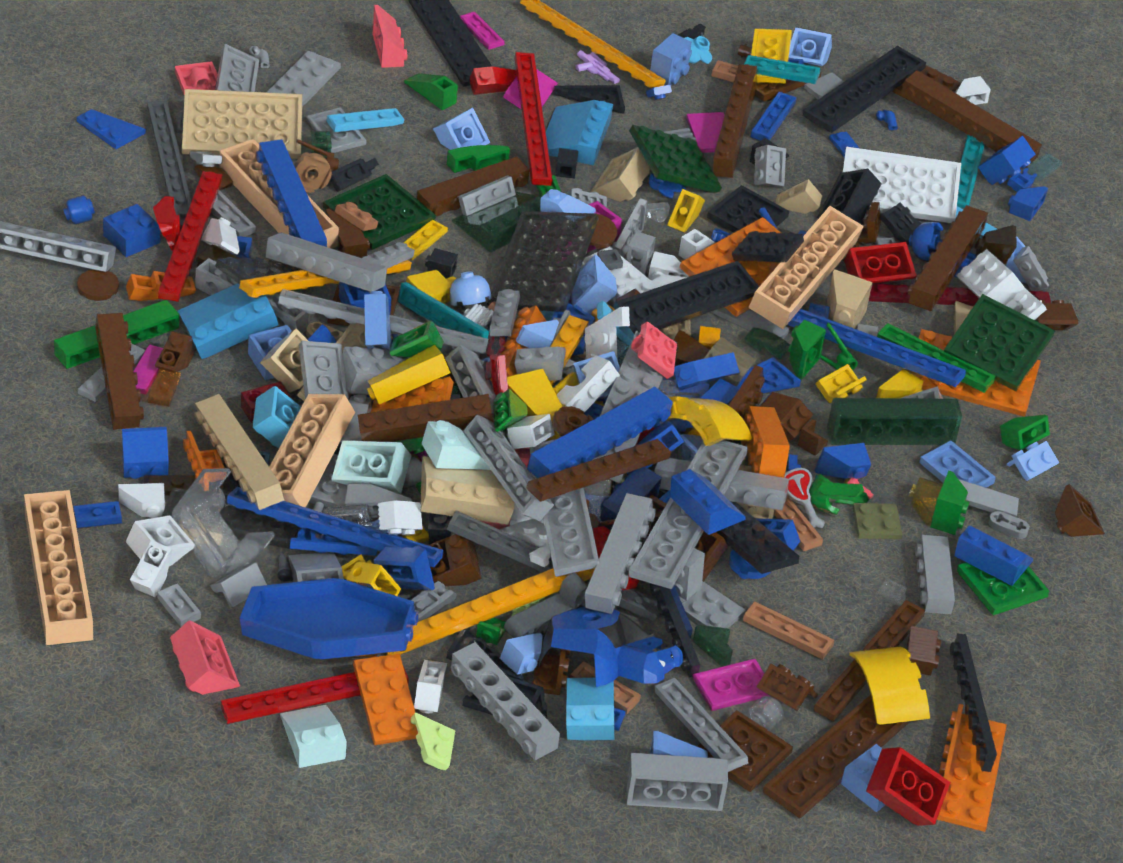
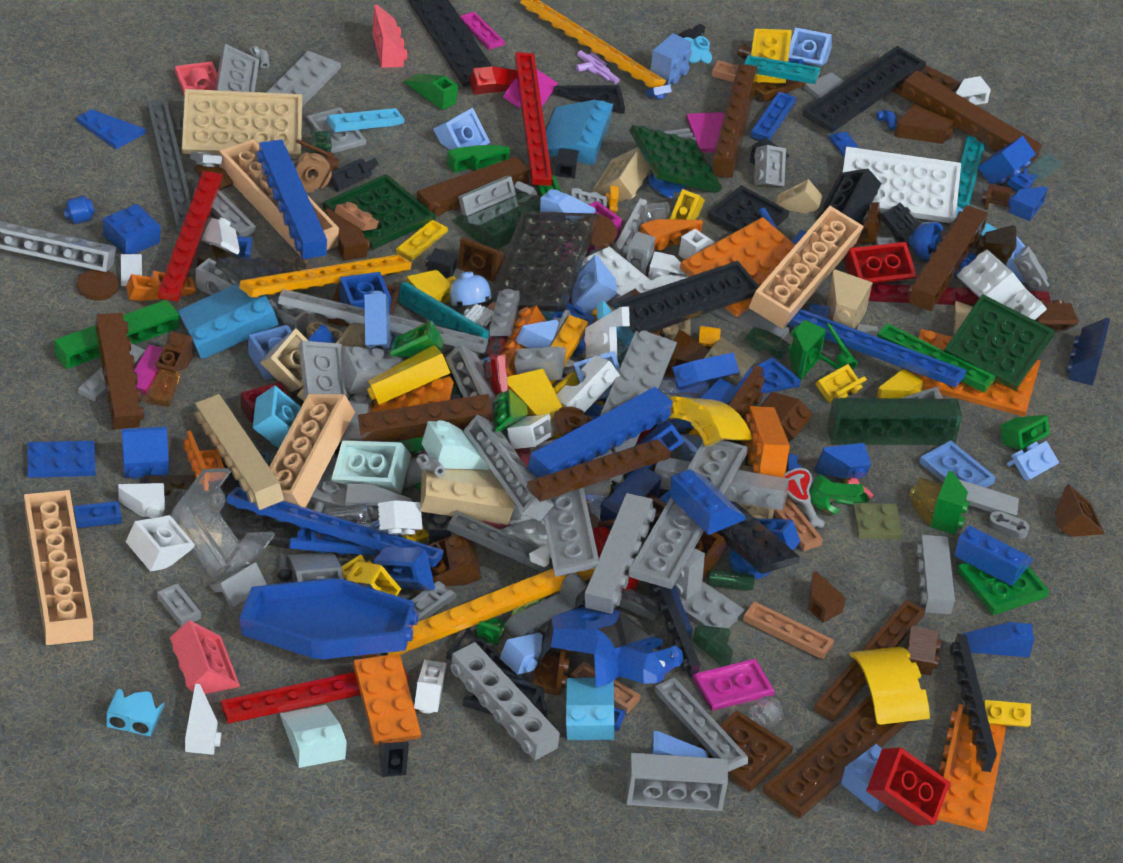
white slope [130,540,172,597] -> none
red slope [153,196,180,252] -> none
light grey brick [266,232,387,292] -> none
light grey plate [362,242,415,268] -> none
yellowish green wing [410,712,455,770] -> none
dark grey plate [597,249,623,270] -> none
coral plate [631,321,677,379] -> none
blue plate [711,228,731,242] -> none
black plate [732,231,804,263] -> none
reddish brown bracket [757,664,818,711] -> none
reddish brown panel [798,419,828,456] -> none
none -> blue plate [27,441,96,478]
none -> medium azure piece [107,689,164,736]
none -> white tile [121,254,142,286]
none -> white slope [185,684,222,755]
none -> black slope [378,739,409,777]
none -> light grey arm [416,454,446,476]
none -> reddish brown slope [458,237,506,282]
none -> light grey tile [514,181,538,201]
none -> light orange plate [605,185,619,214]
none -> orange slope [639,219,703,251]
none -> clear green piece [707,569,754,591]
none -> reddish brown slope [808,571,846,623]
none -> reddish brown slope [894,104,954,144]
none -> blue slope [962,622,1034,657]
none -> reddish brown bracket [981,184,1012,210]
none -> yellow bracket [984,700,1031,727]
none -> dark blue slope [1066,318,1110,386]

